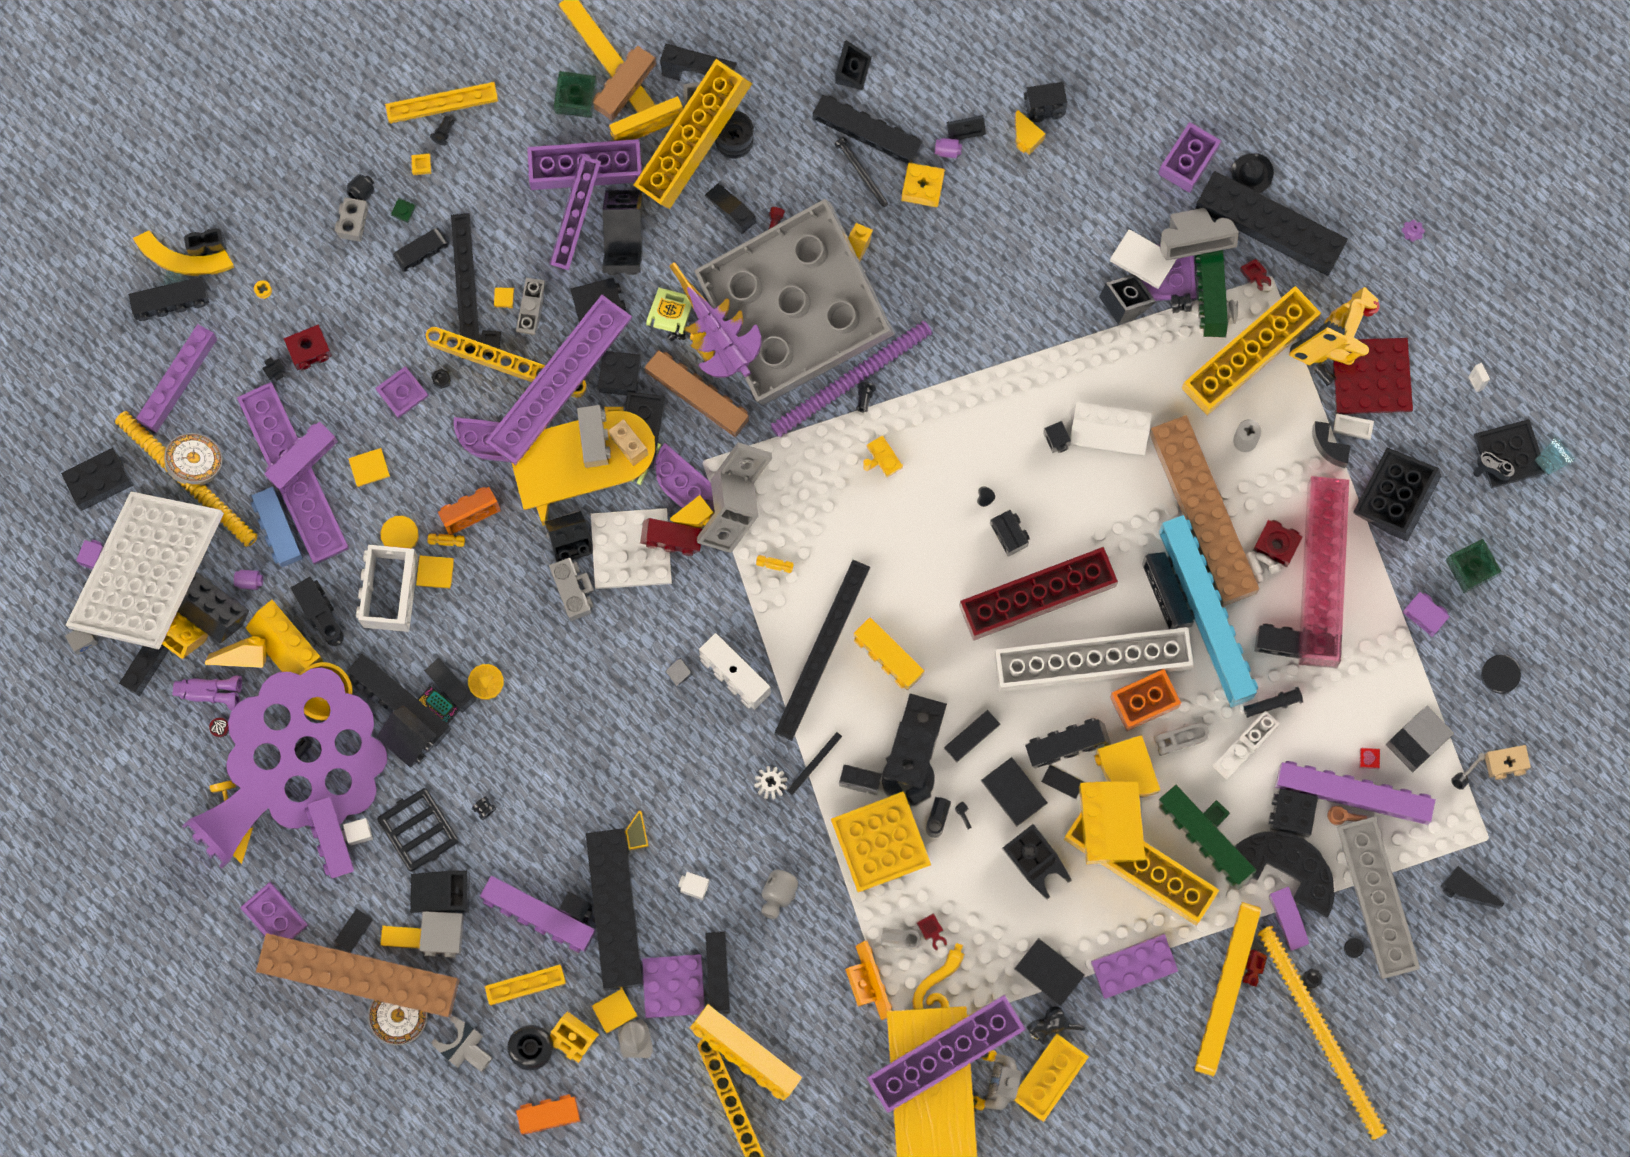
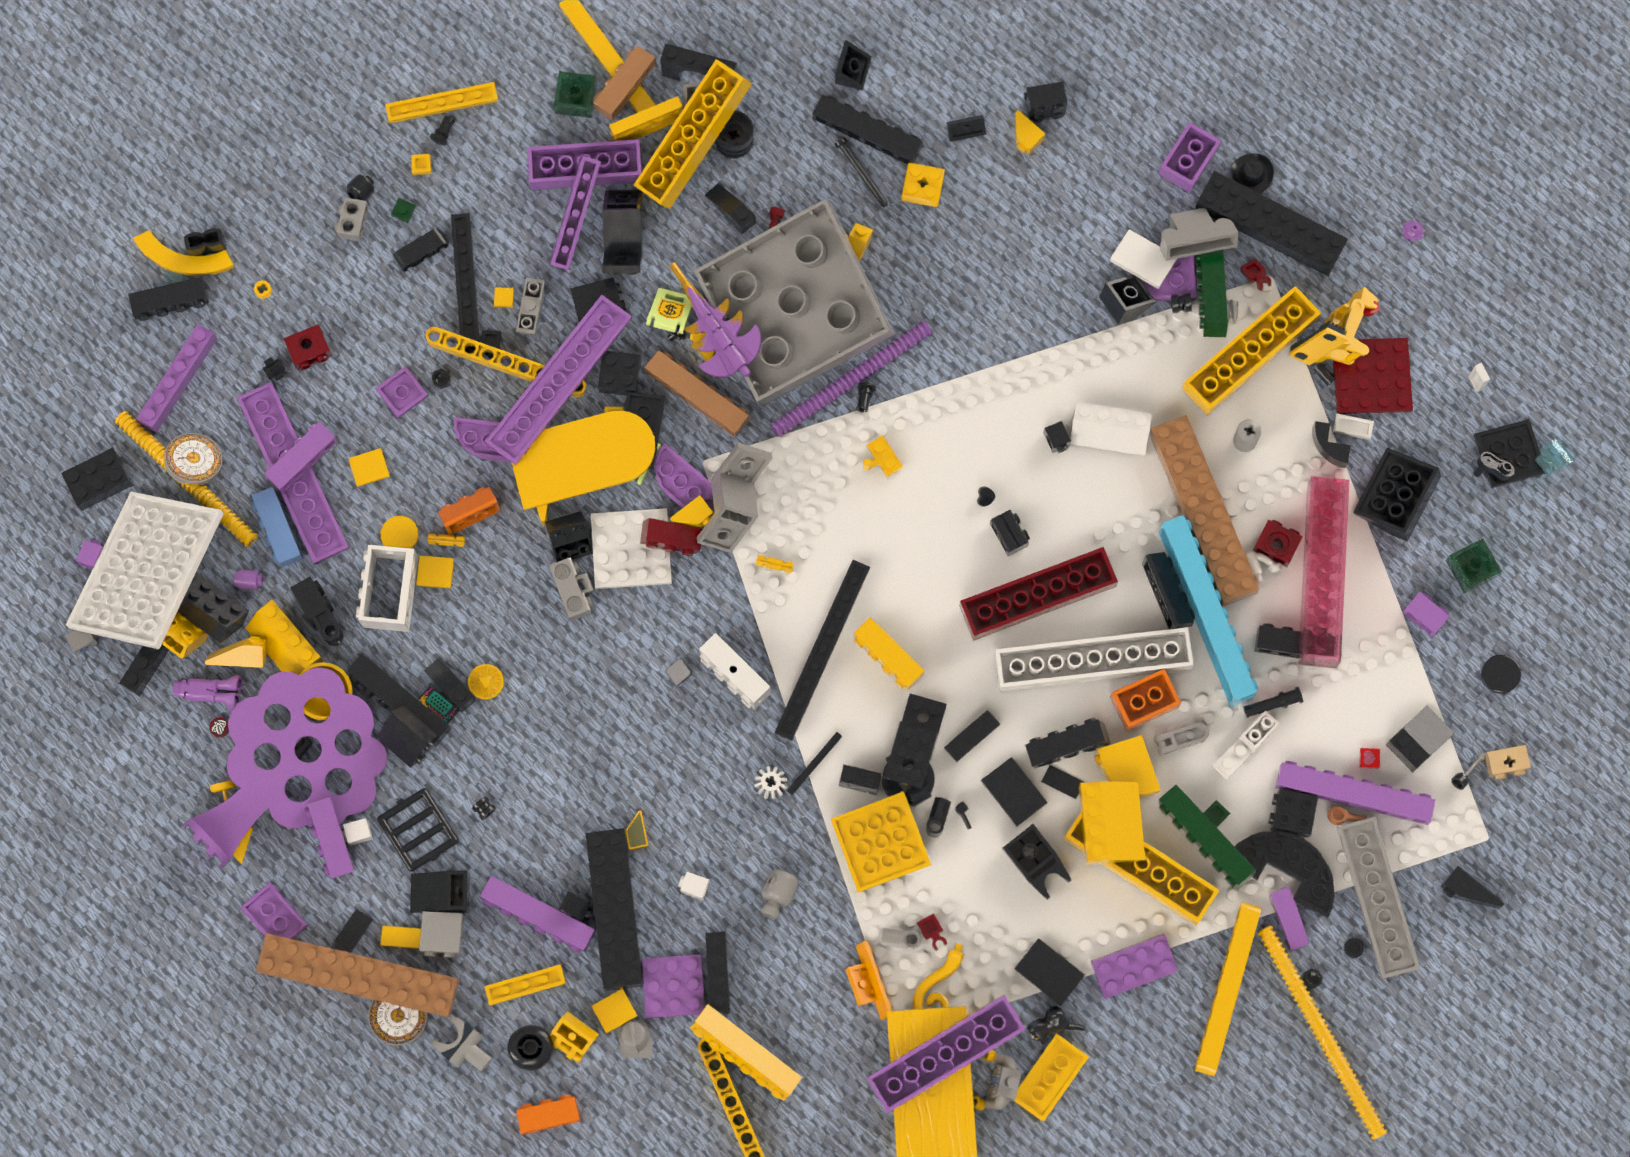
light grey brick [577,405,611,468] -> none
tan brick [608,419,648,466] -> none
medium lavender brick [935,138,962,159] -> none
dark red plate [1243,949,1268,987] -> none

